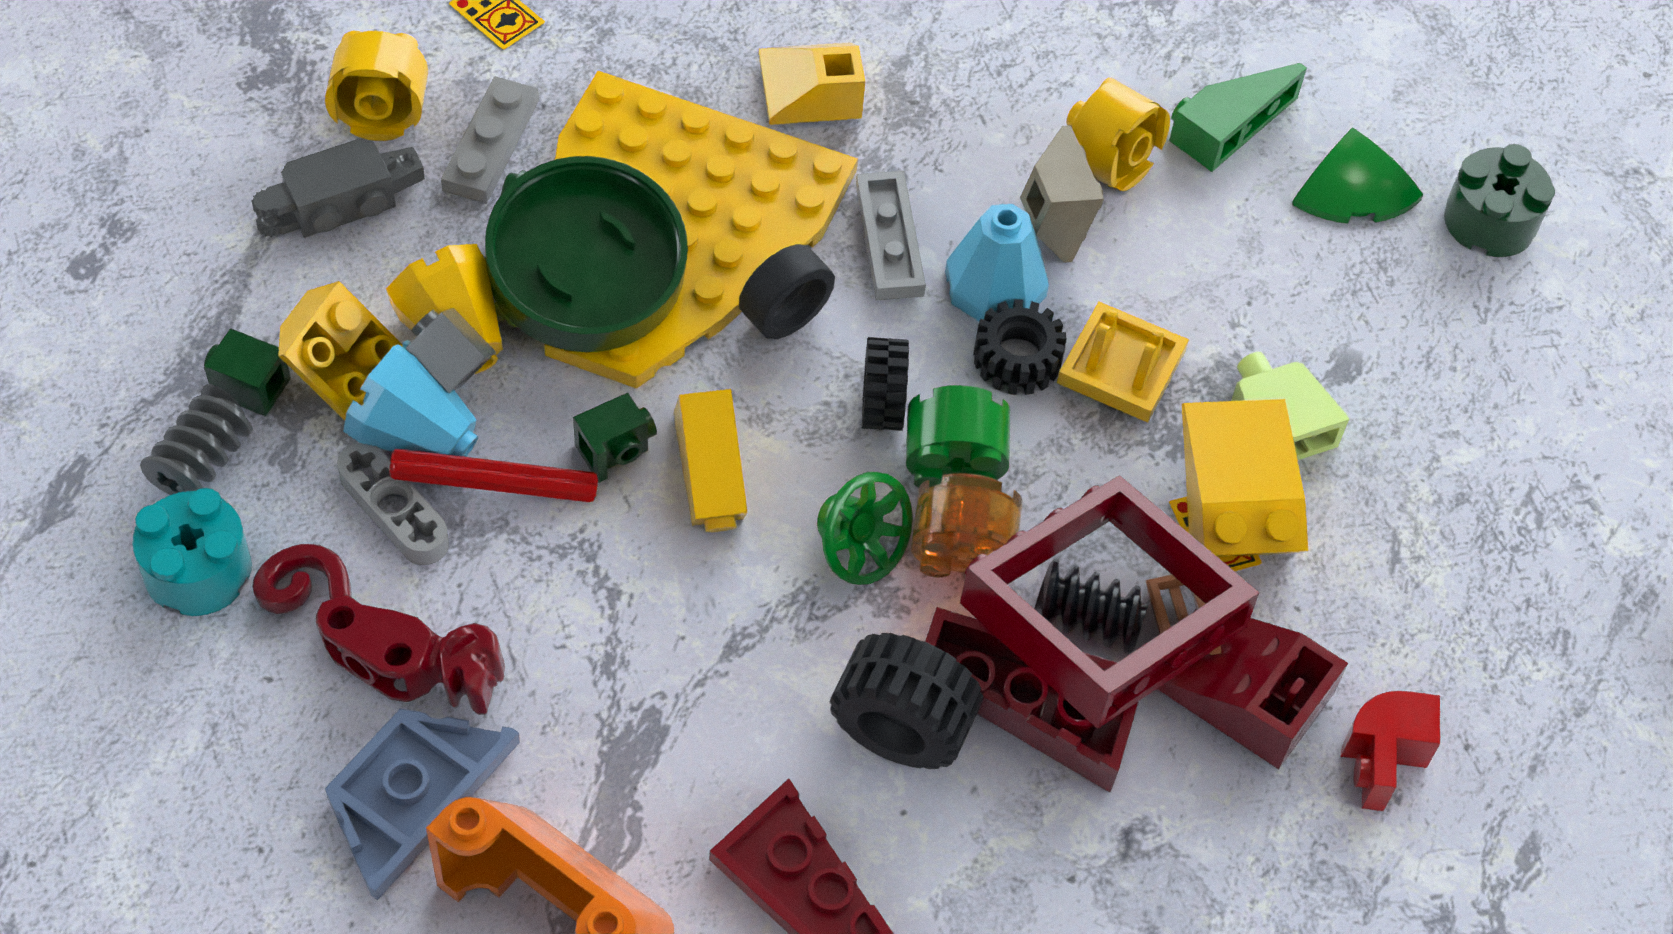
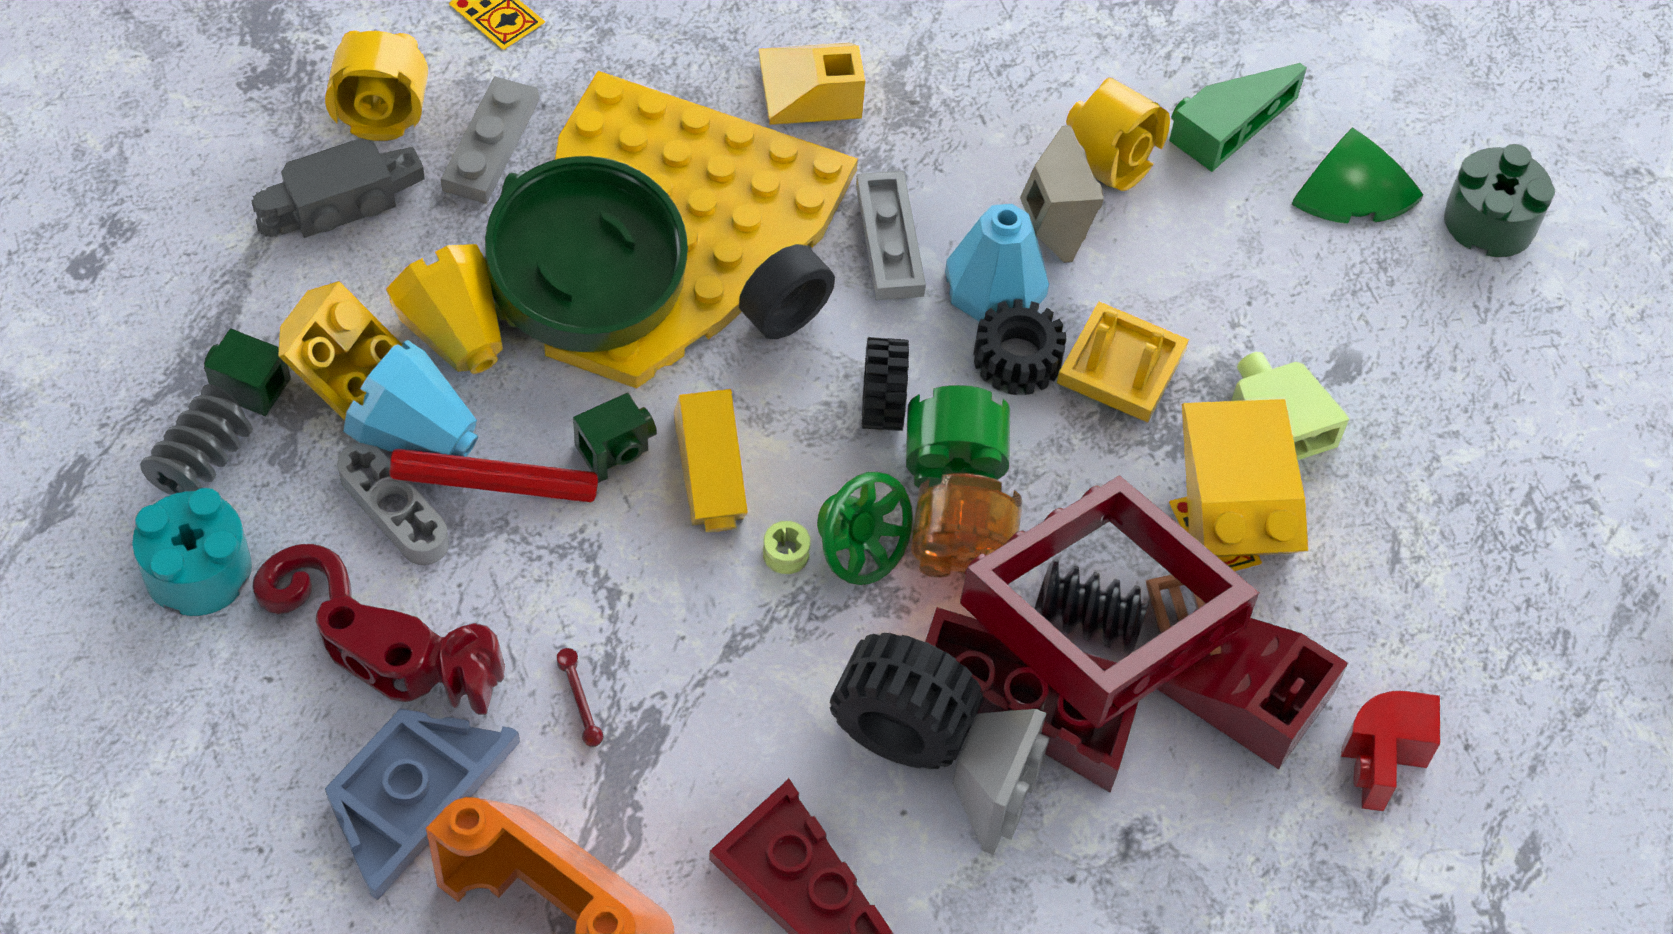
dark grey brick [406,308,496,393] -> none
none -> dark red hinge [556,648,604,747]
none -> yellowish green bush [763,521,810,574]
none -> light grey slope [952,709,1050,855]

